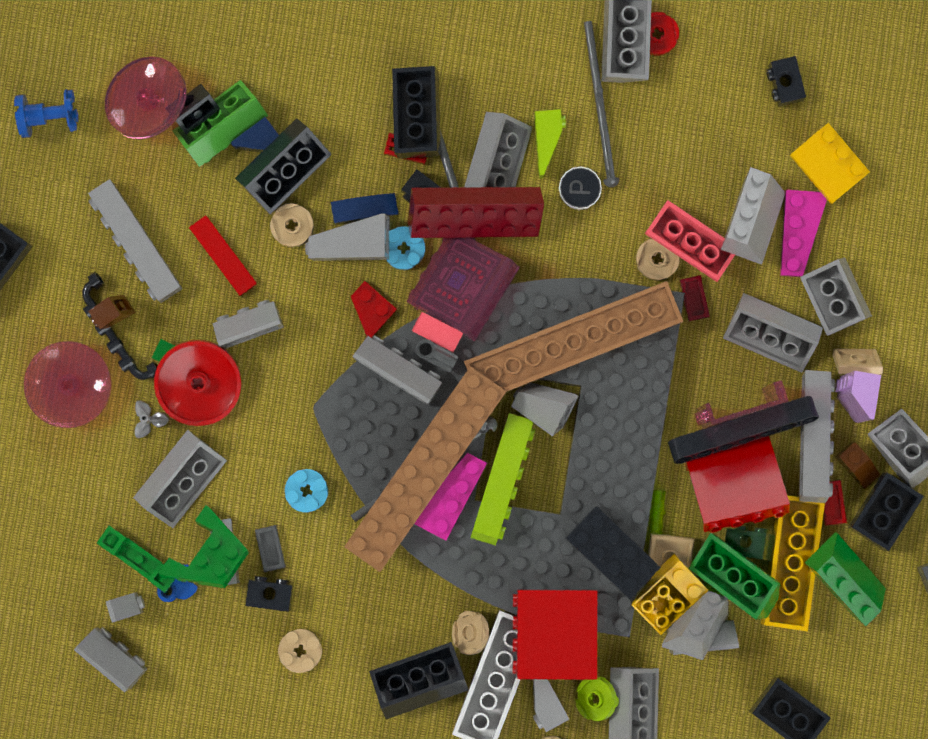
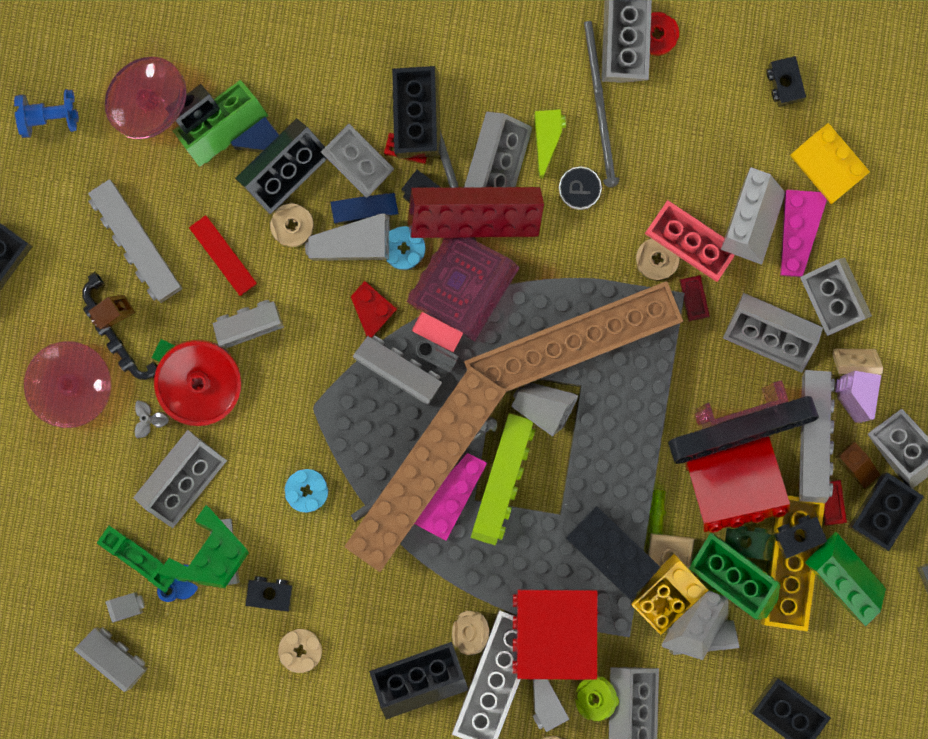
dark grey tile [255,525,286,572] -> none
none -> light grey tile [321,124,394,198]
none -> black brick [774,515,827,559]

